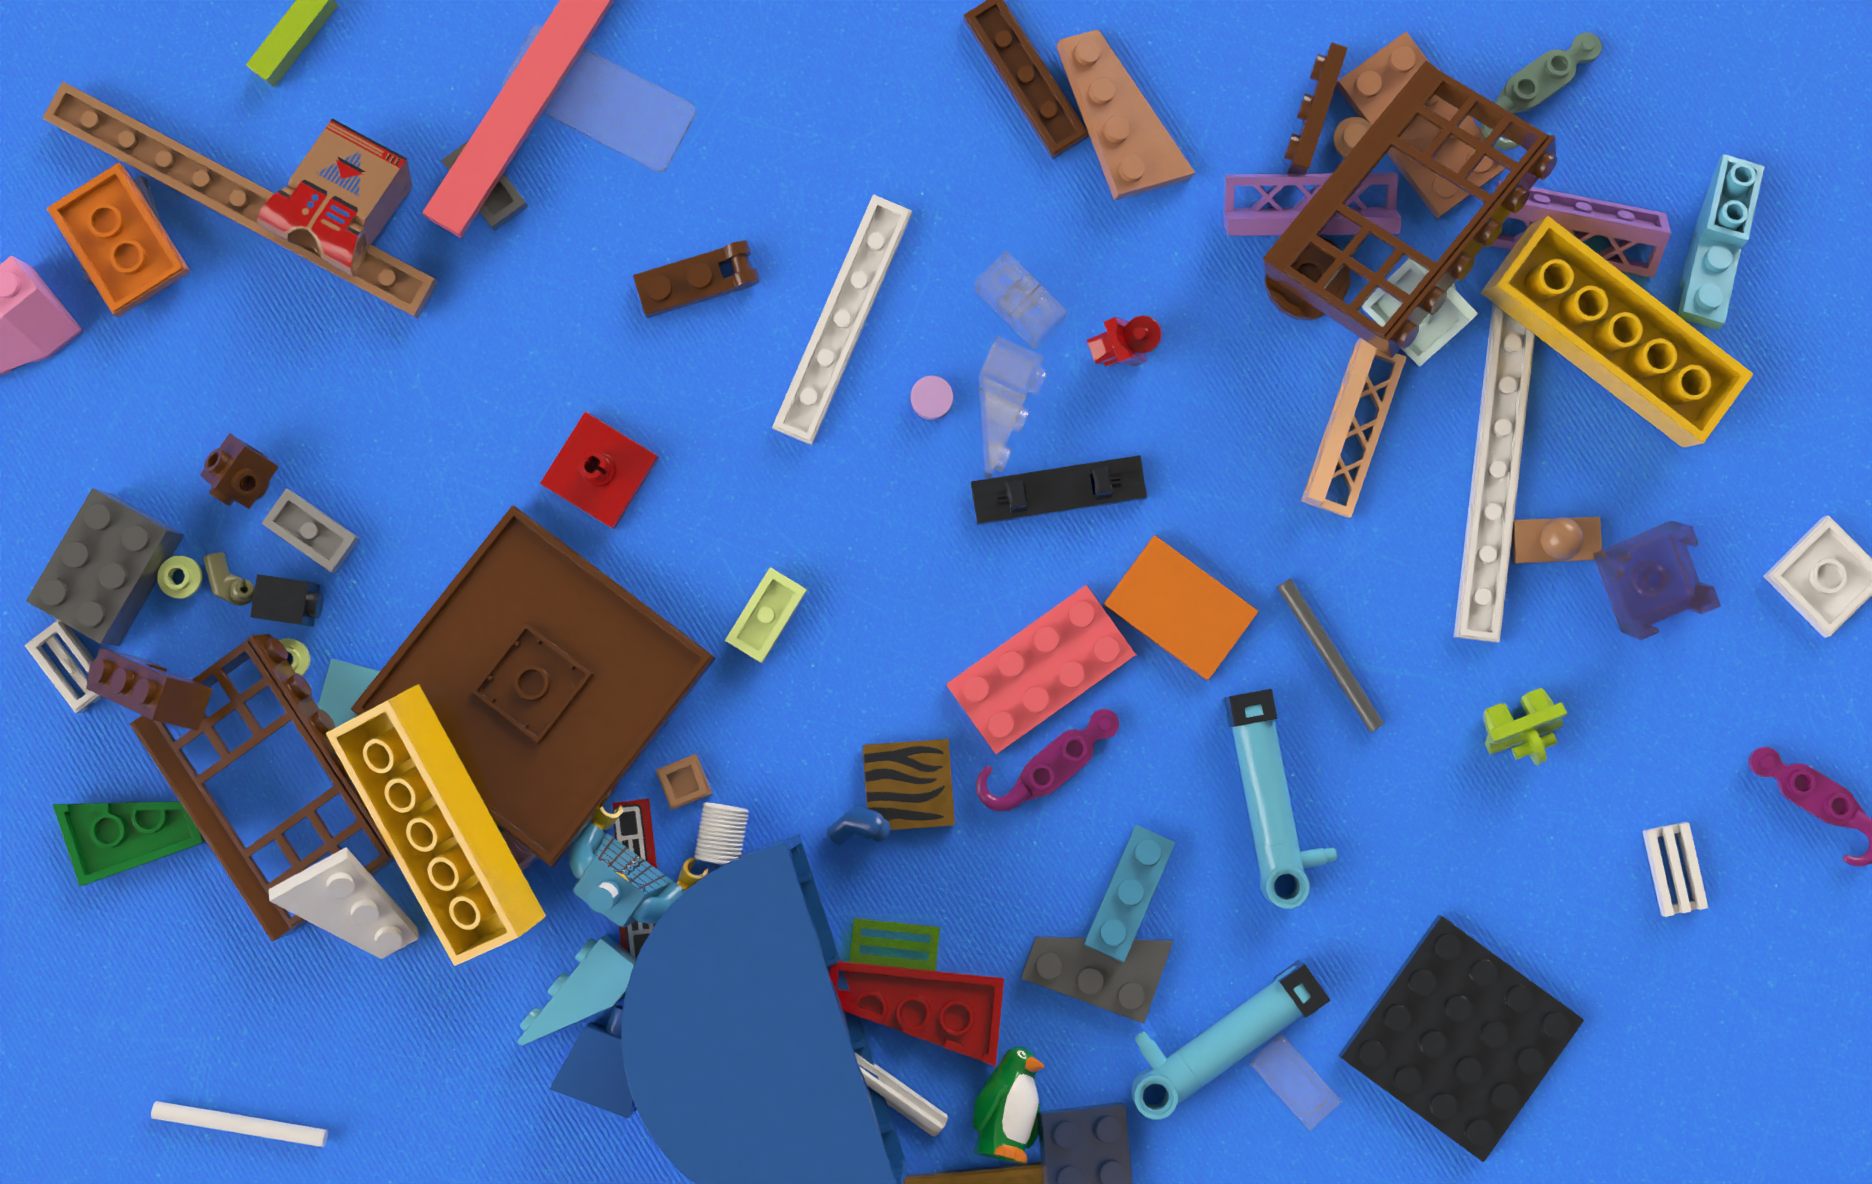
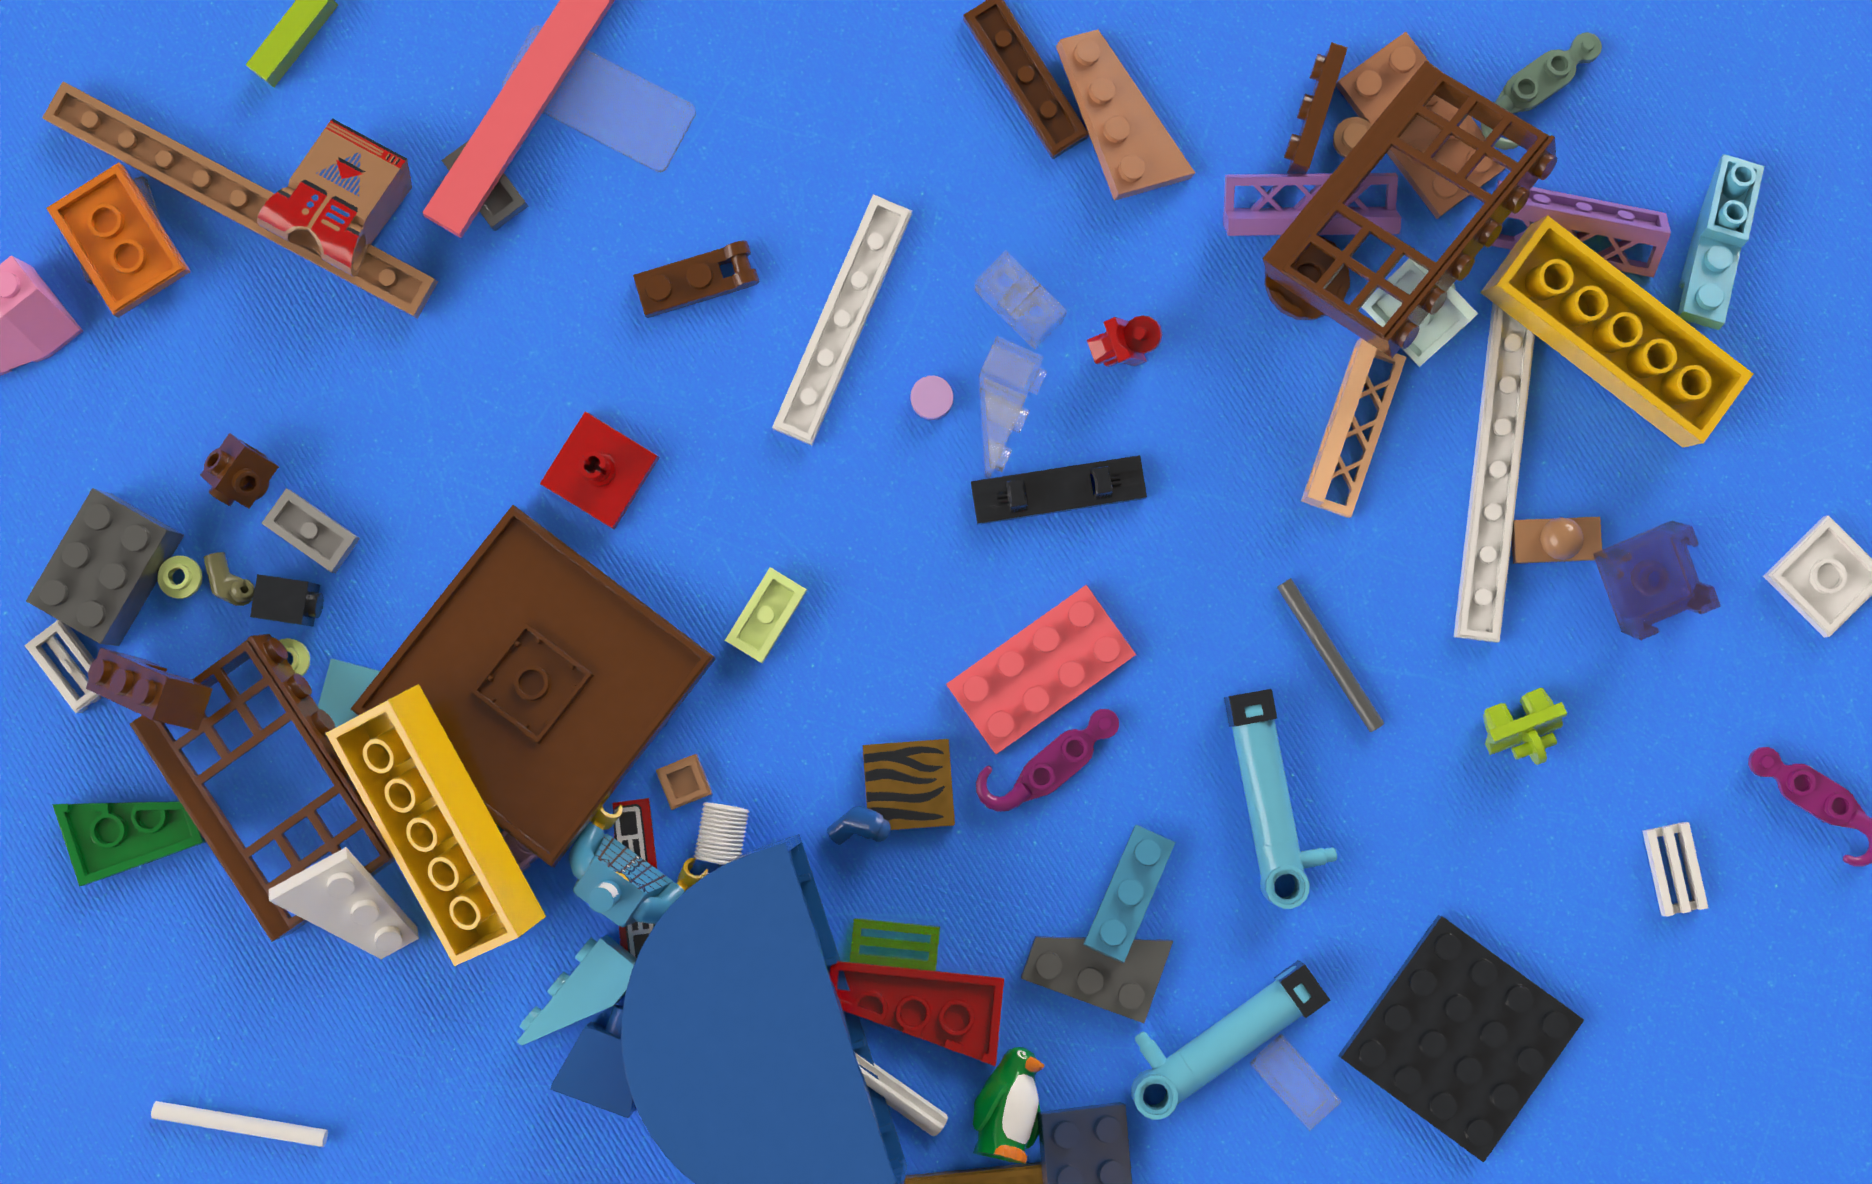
orange tile [1103,535,1259,681] -> none

